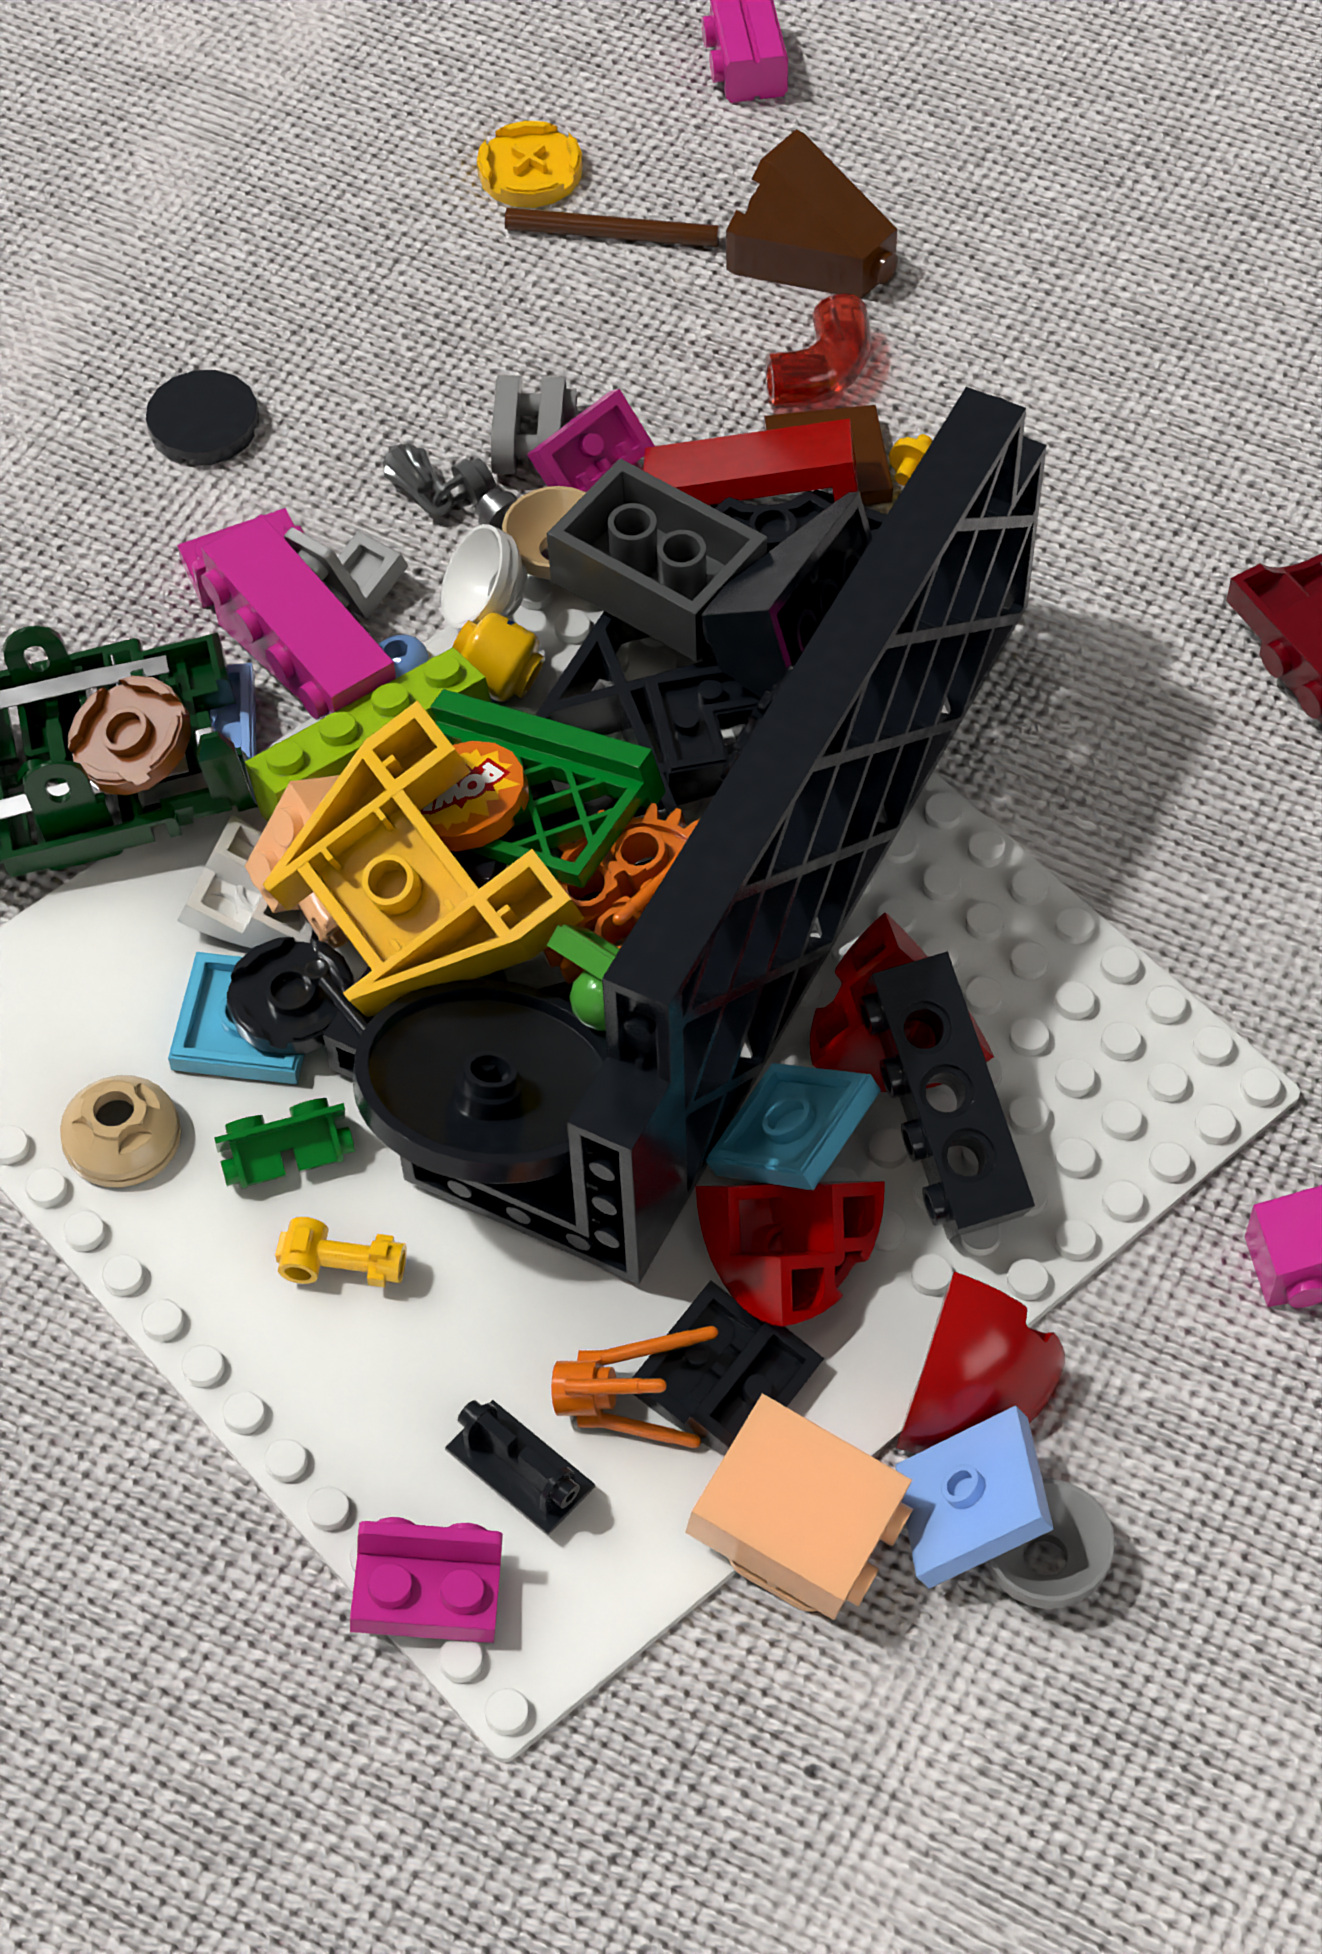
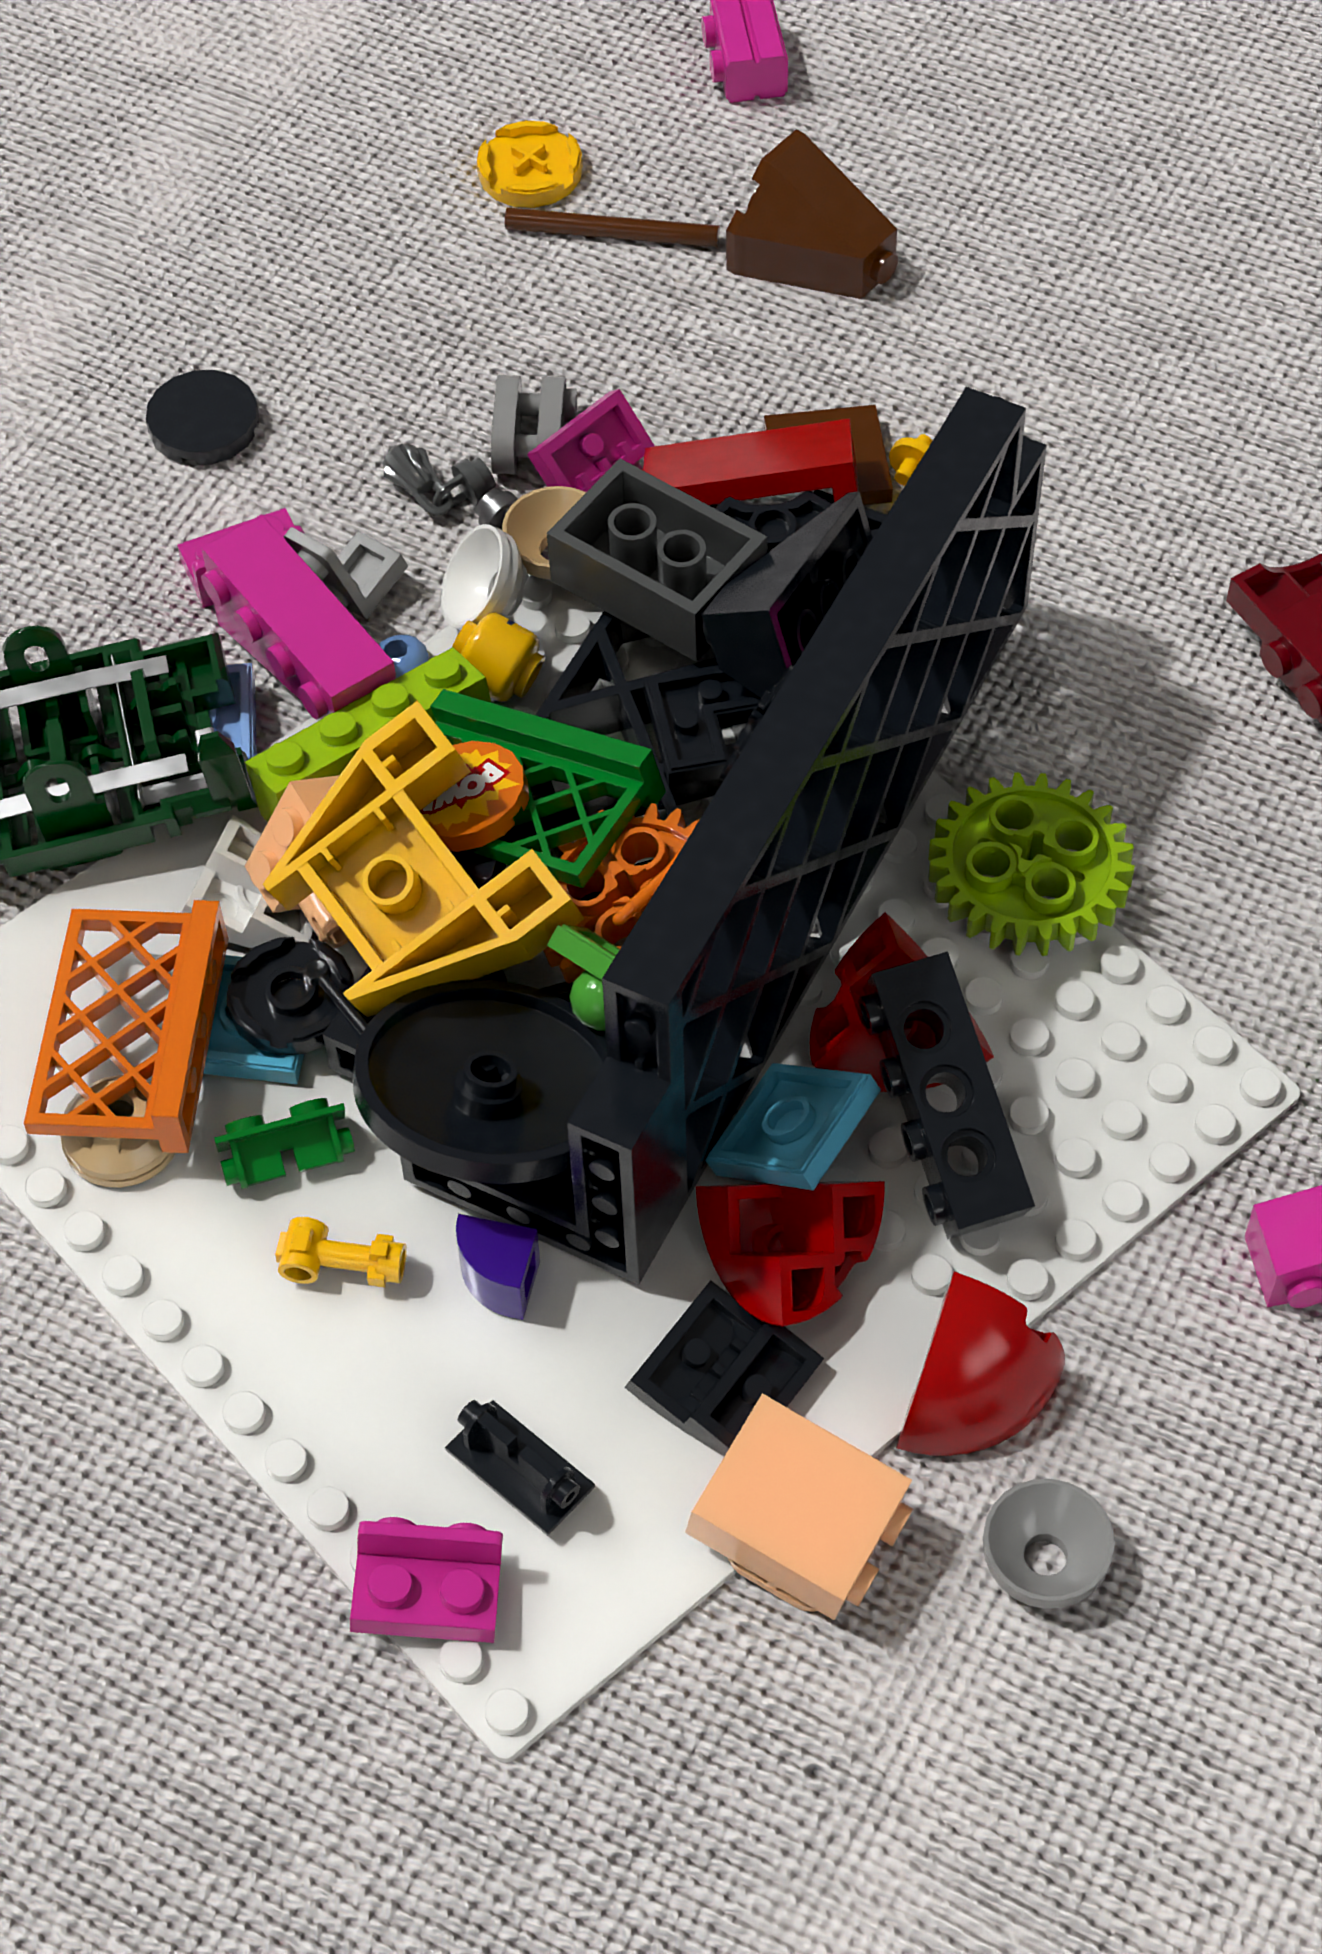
tile [68,675,191,795] -> none
orange plant [551,1326,718,1448] -> none
clear red cylinder [765,293,871,410] -> none
light blue plate [895,1405,1054,1589] -> none
none -> orange fence [23,900,229,1153]
none -> dark purple brick [456,1214,540,1320]
none -> lime gear [928,772,1135,956]

